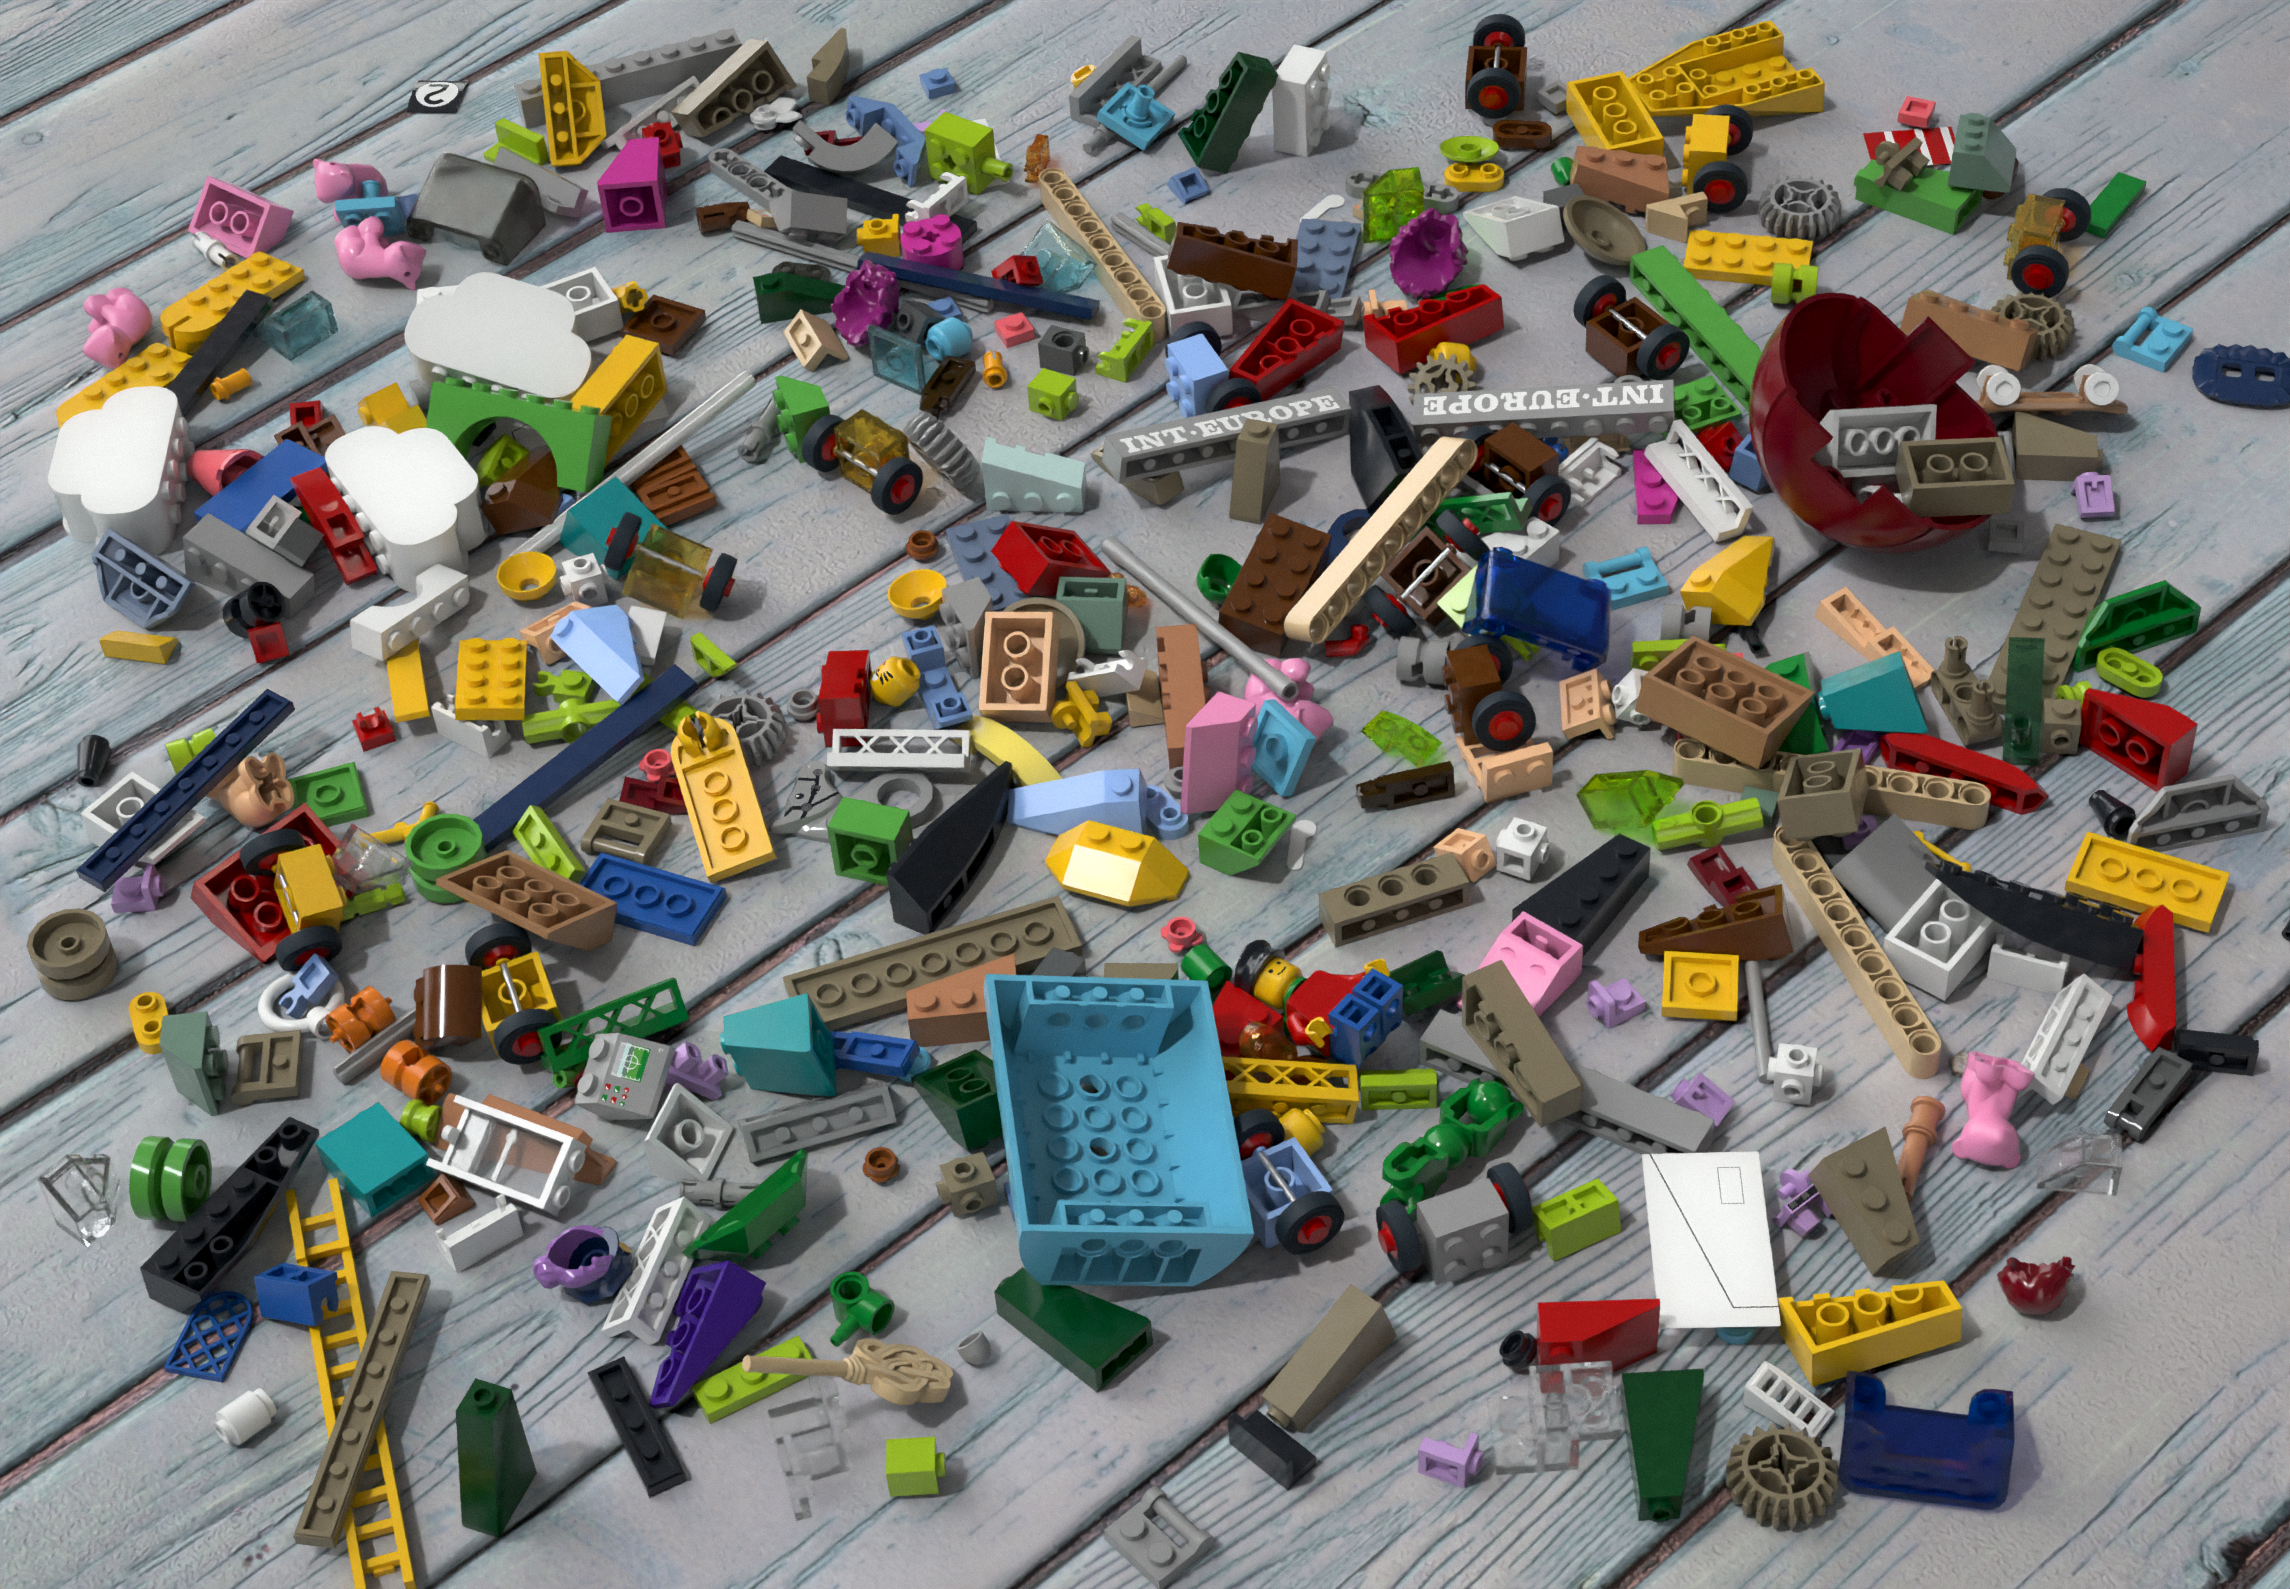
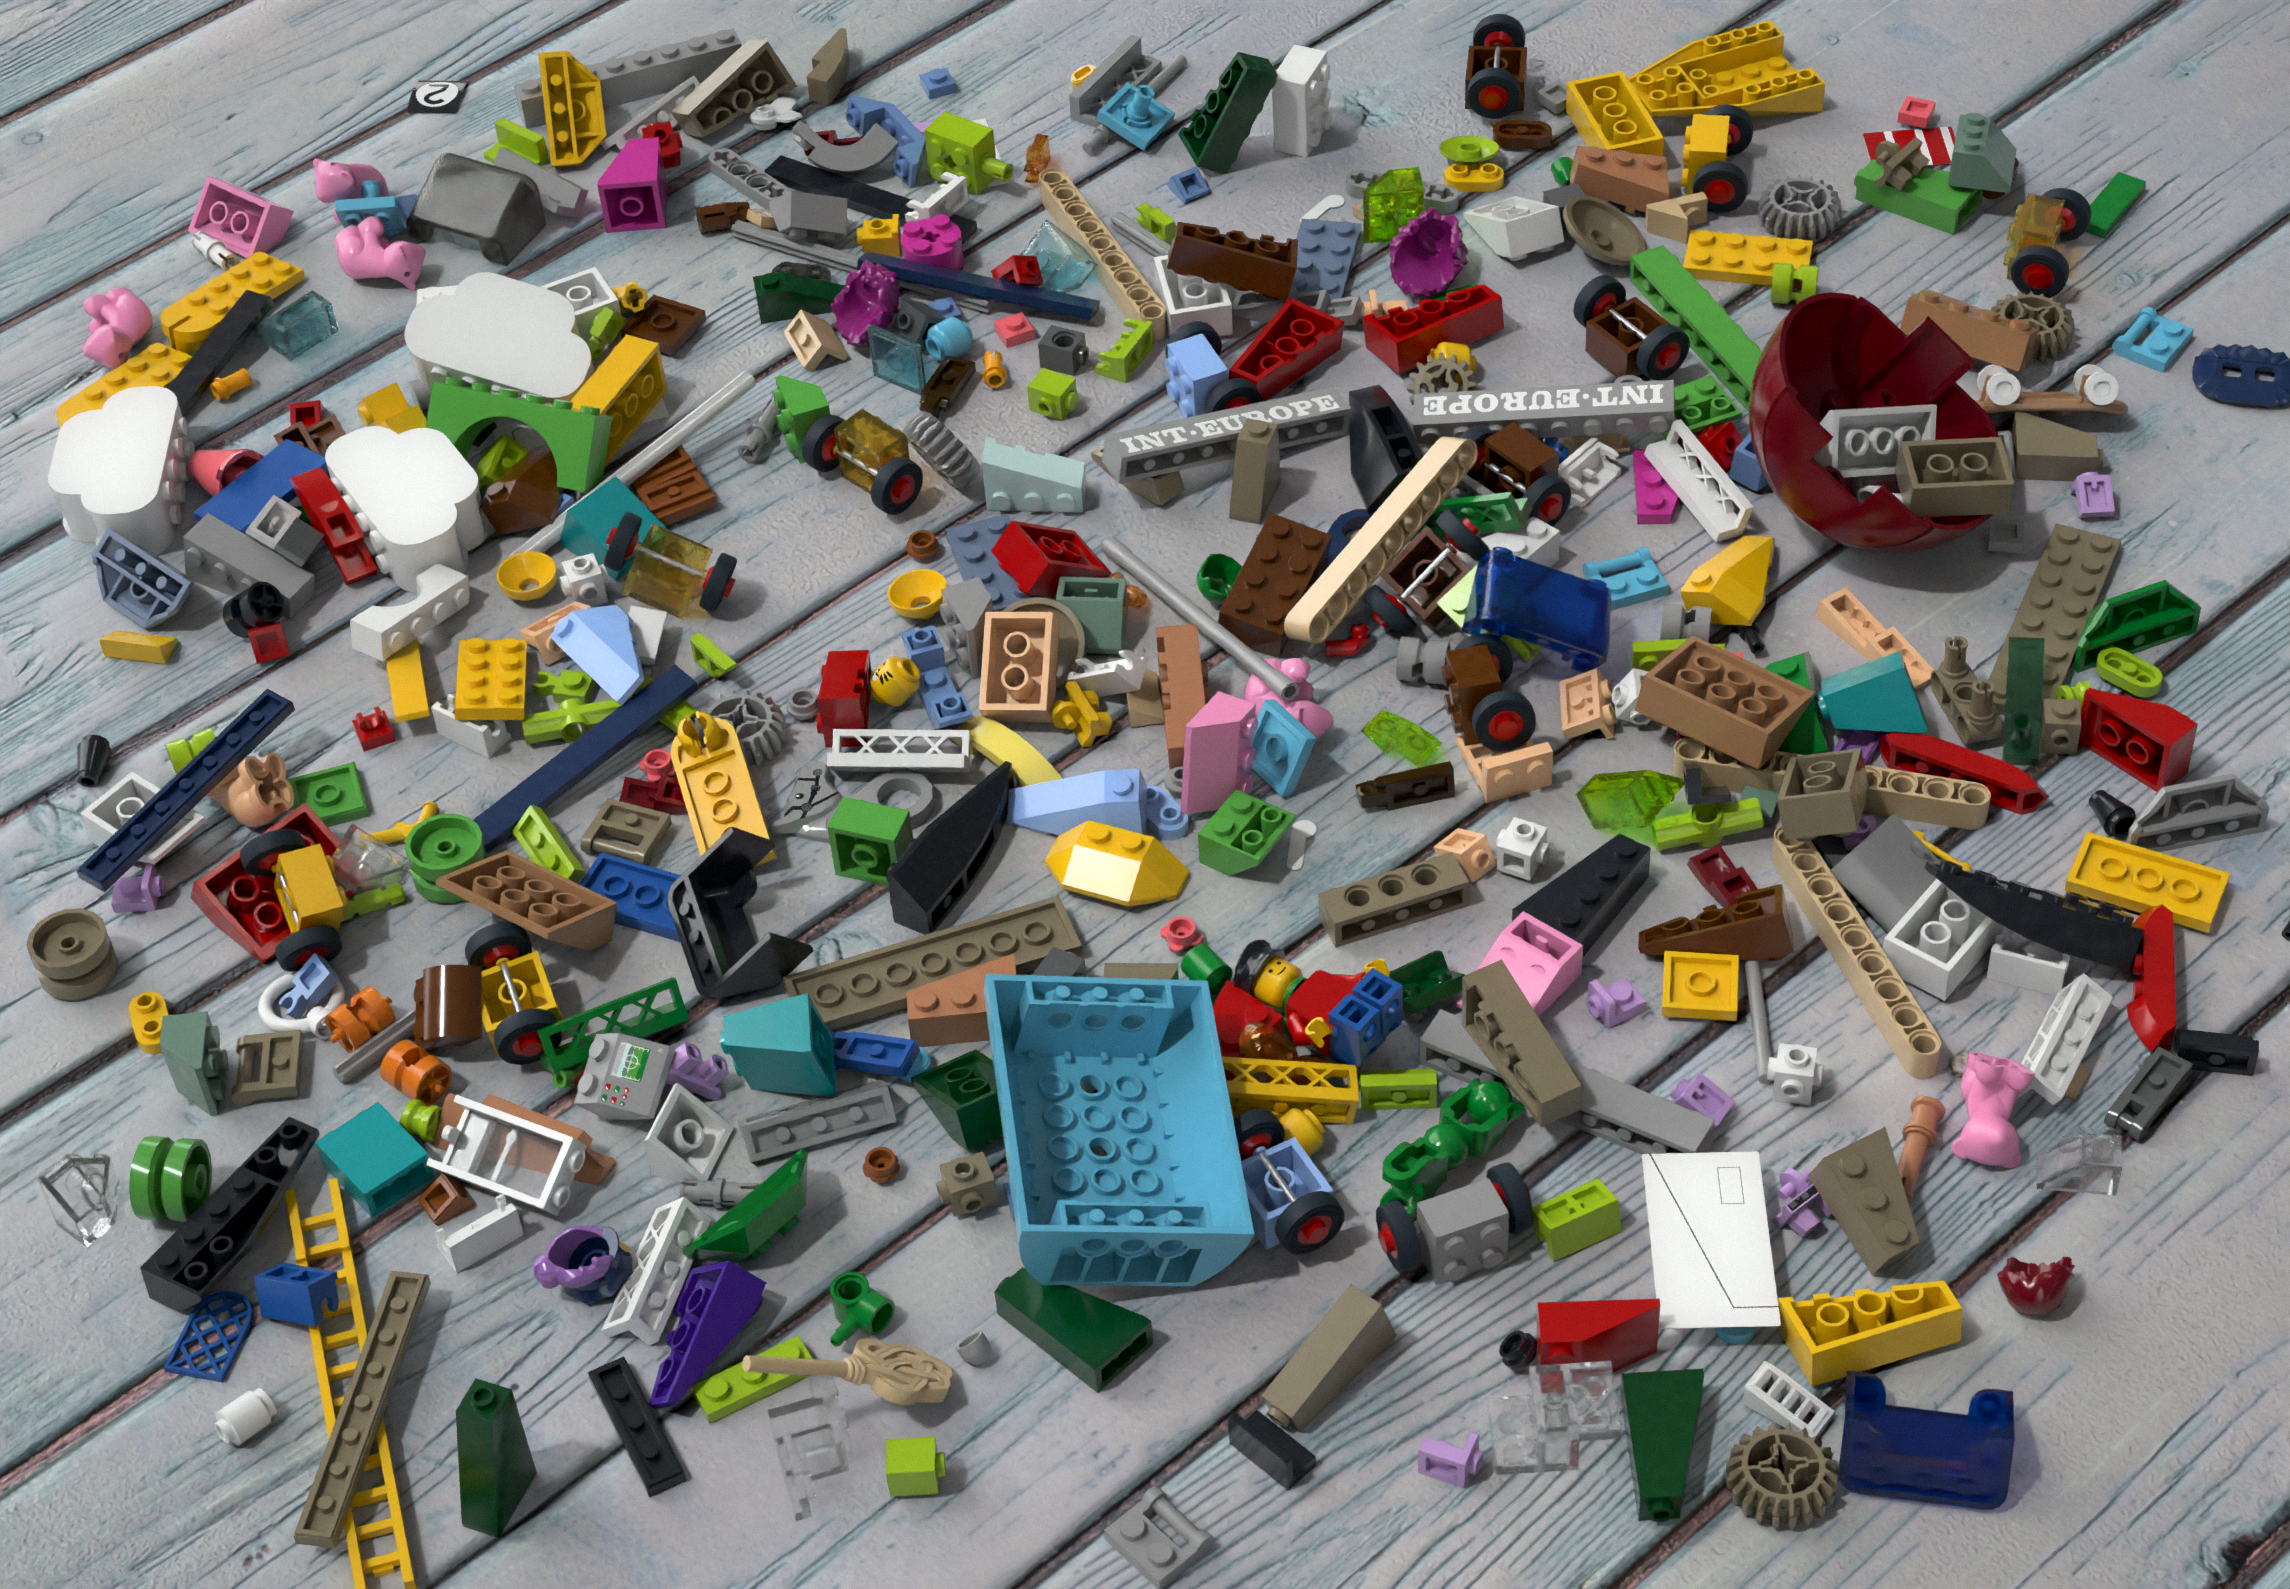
none -> lime plate [586,306,627,362]
none -> black windscreen [667,827,814,999]
none -> black panel [1683,760,1732,805]

